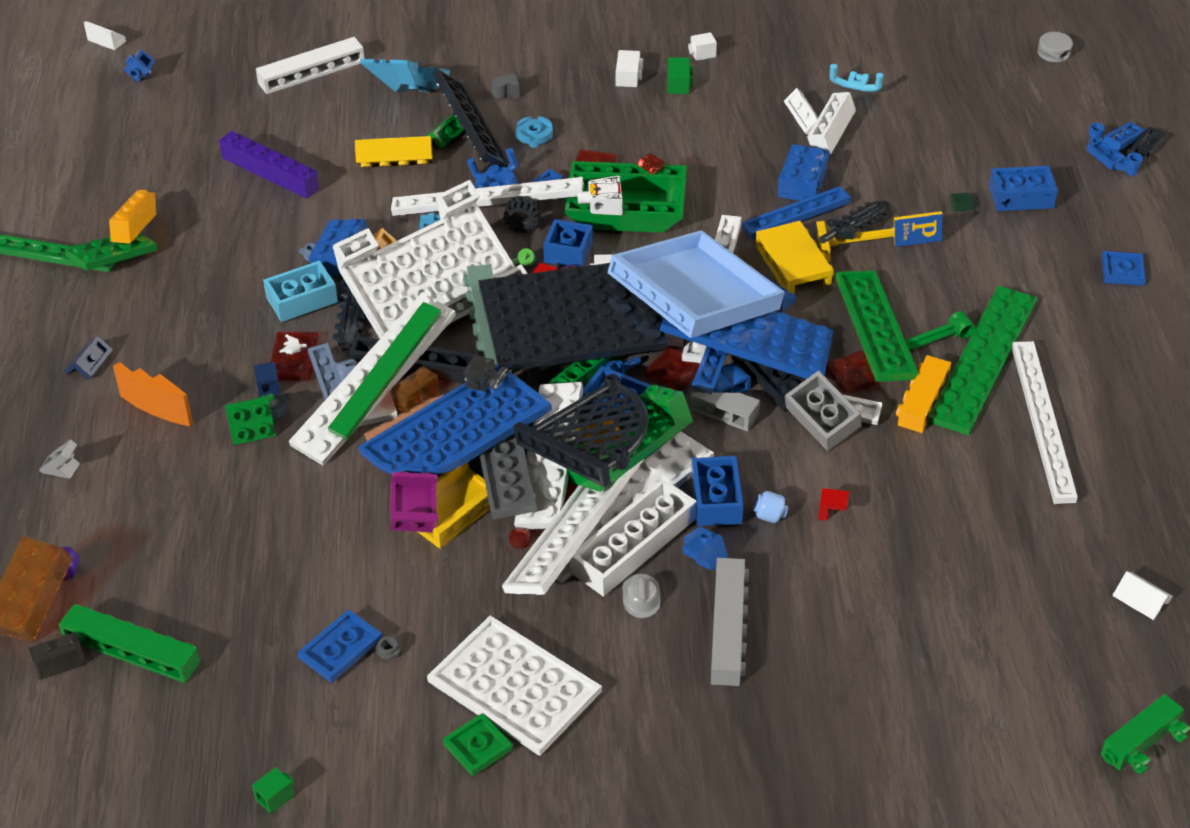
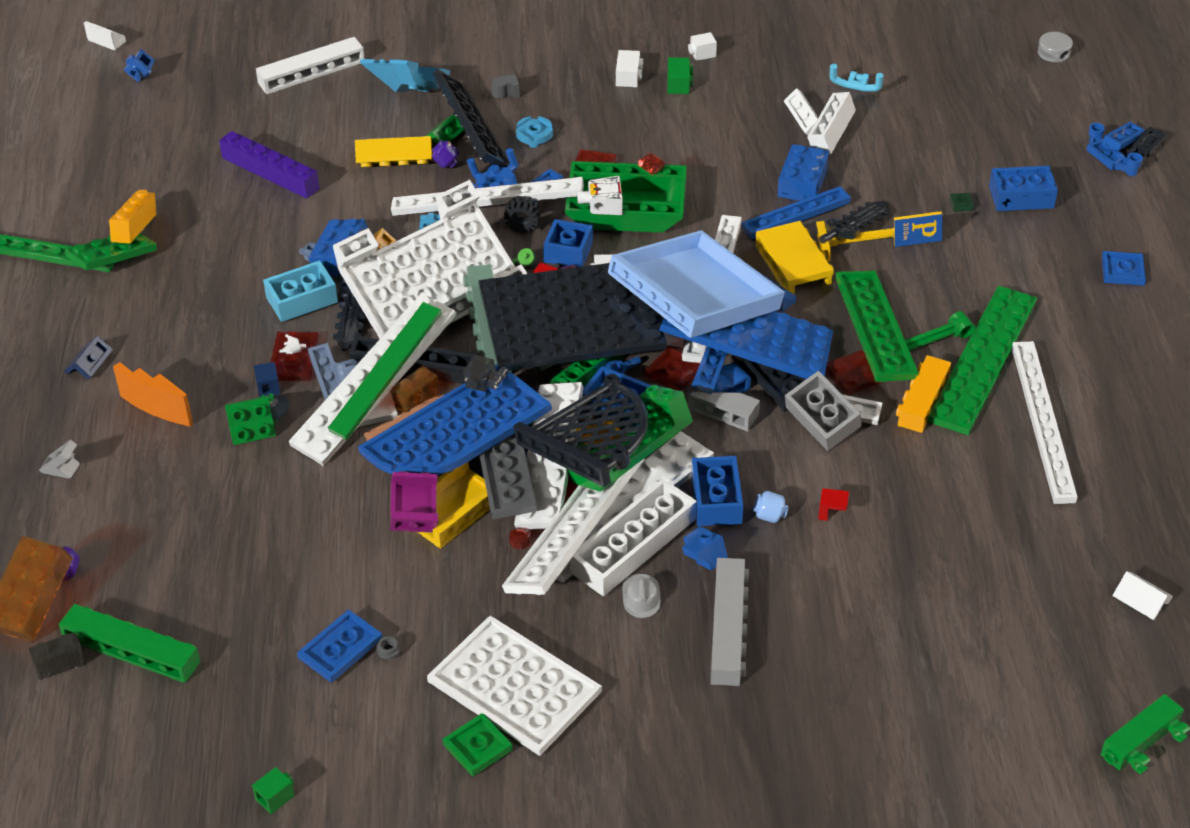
none -> dark purple head [431,140,459,168]

